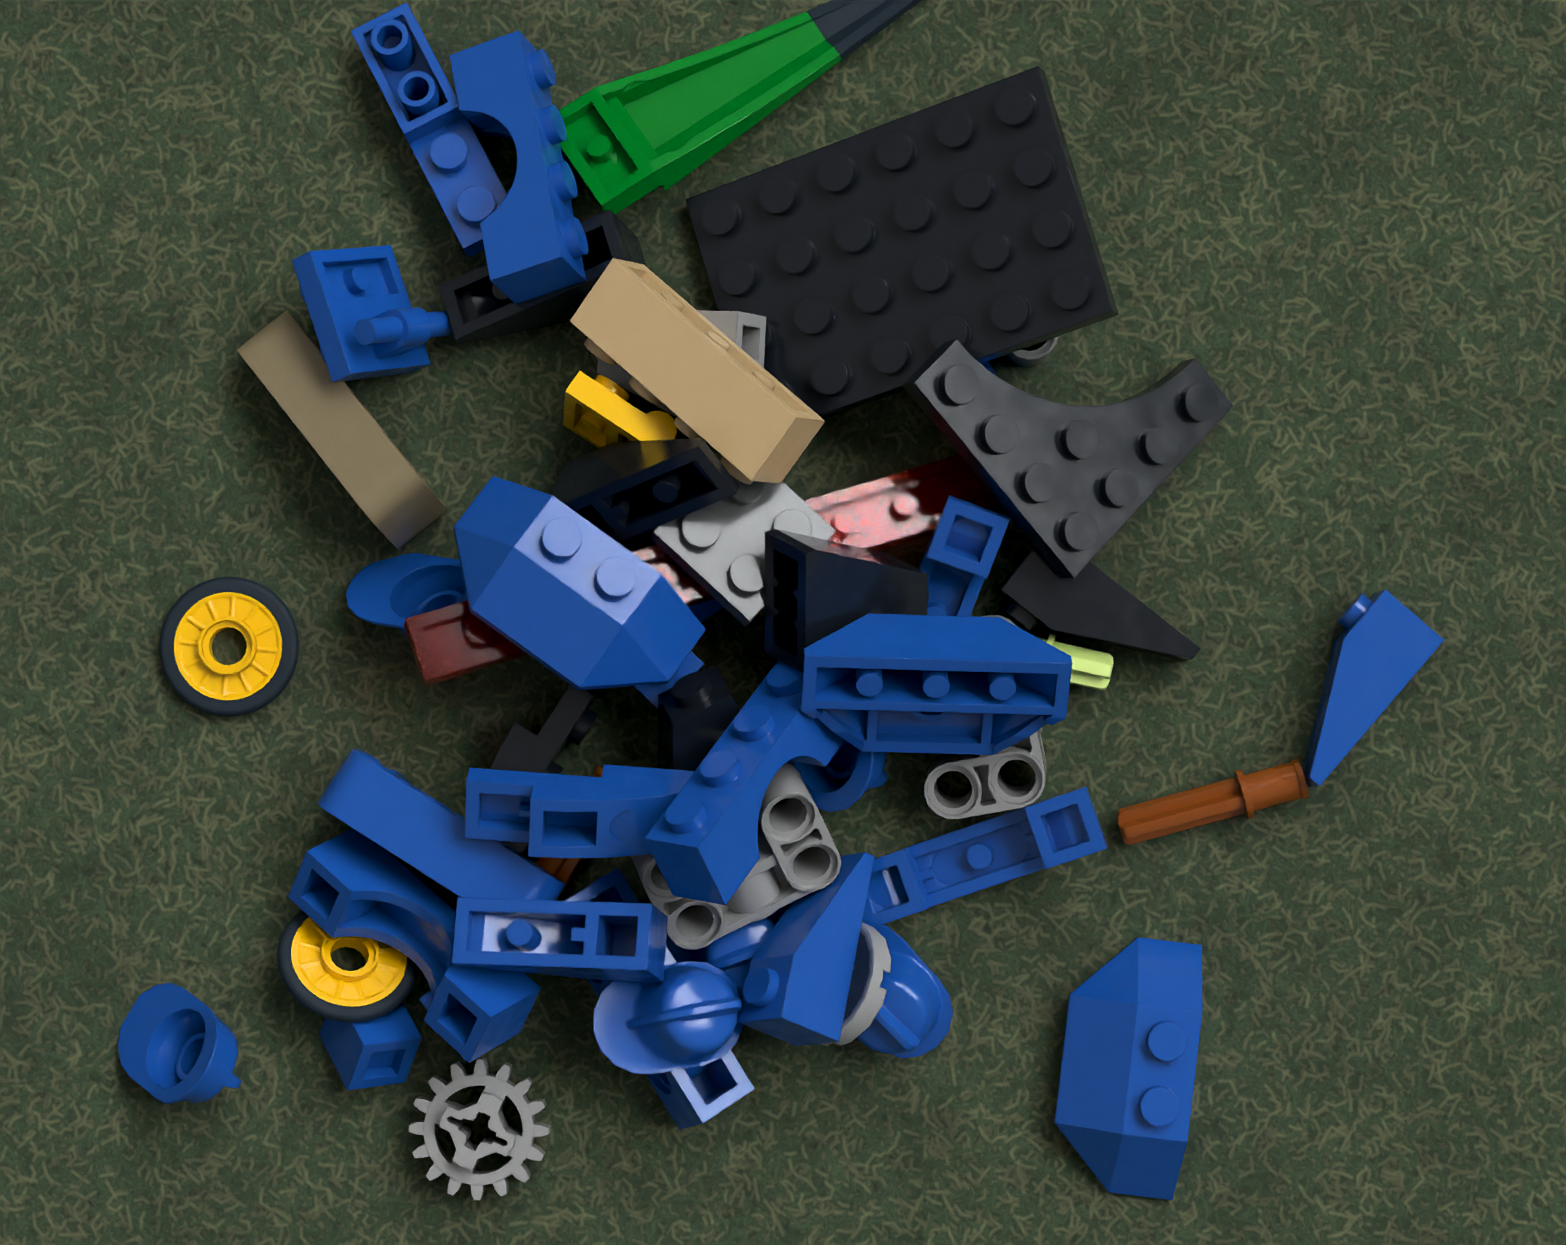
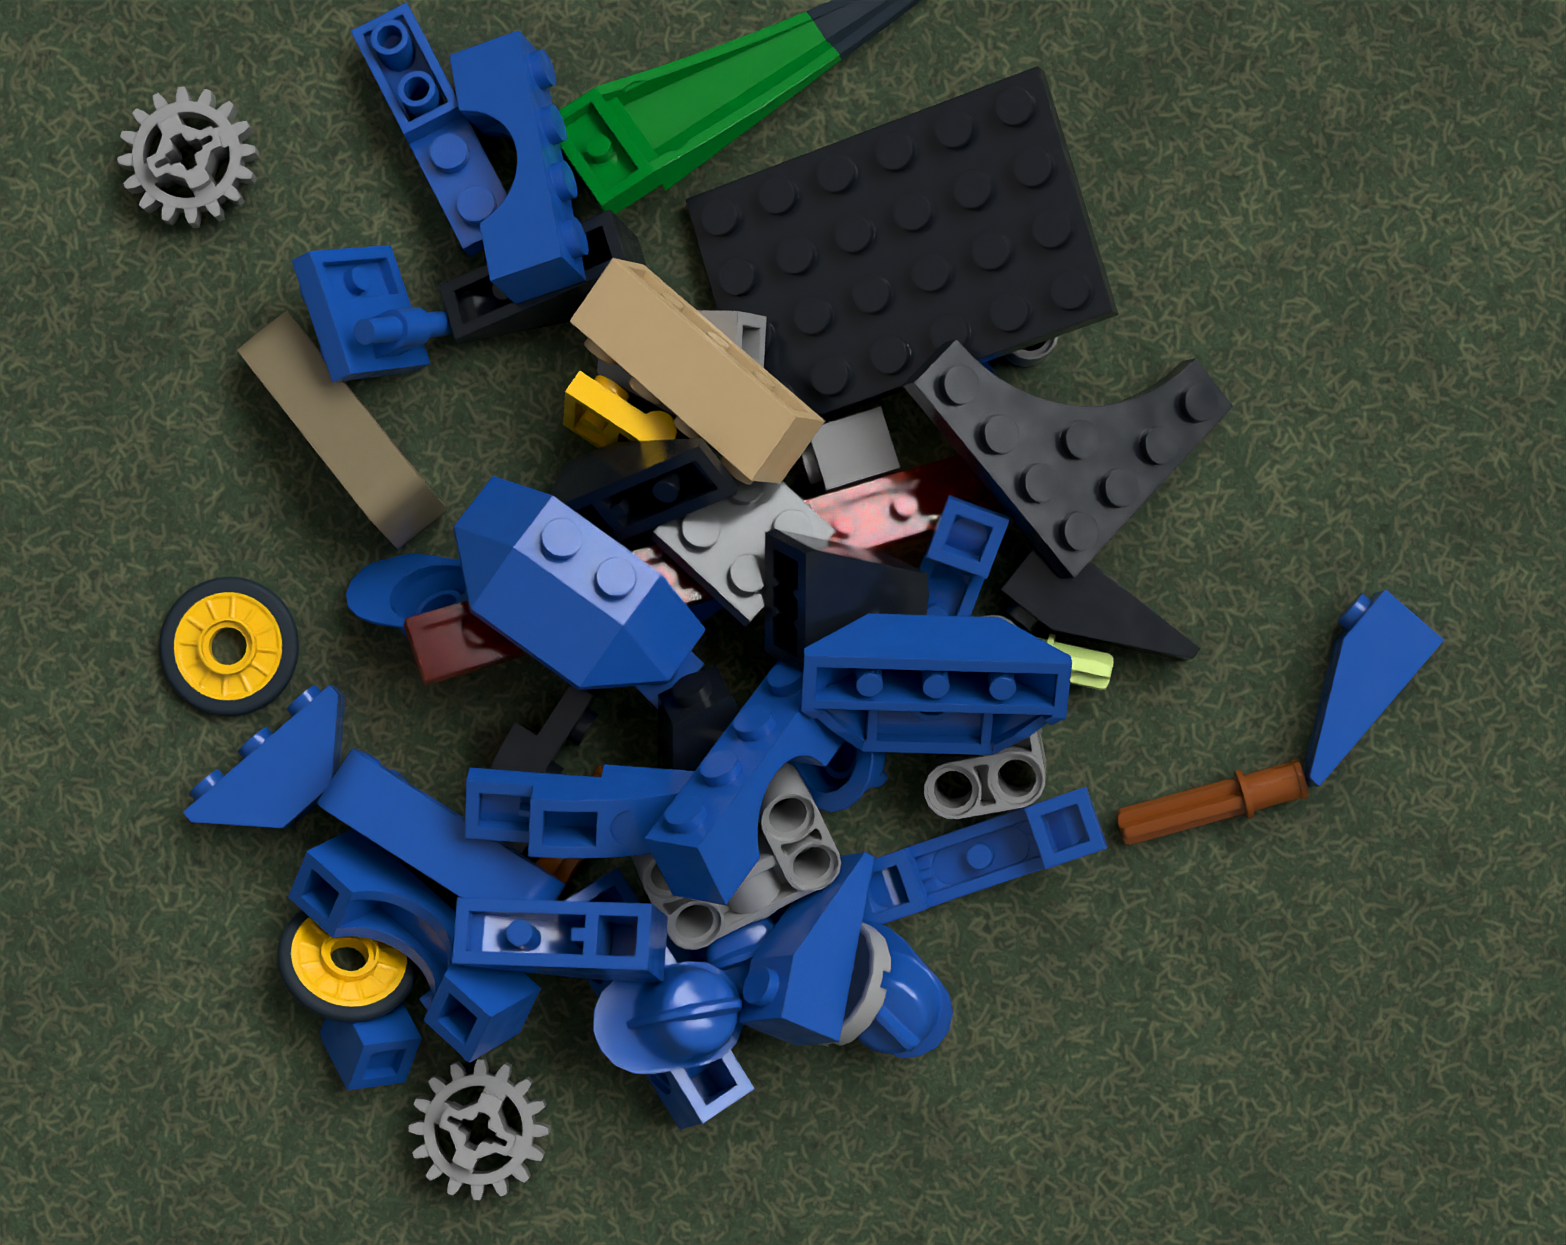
blue piece [118,983,242,1104] -> none
blue wedge [1054,937,1202,1200] -> none
none -> light grey gear [117,87,260,228]
none -> blue slope [183,685,345,828]
none -> light grey brick [801,407,900,496]

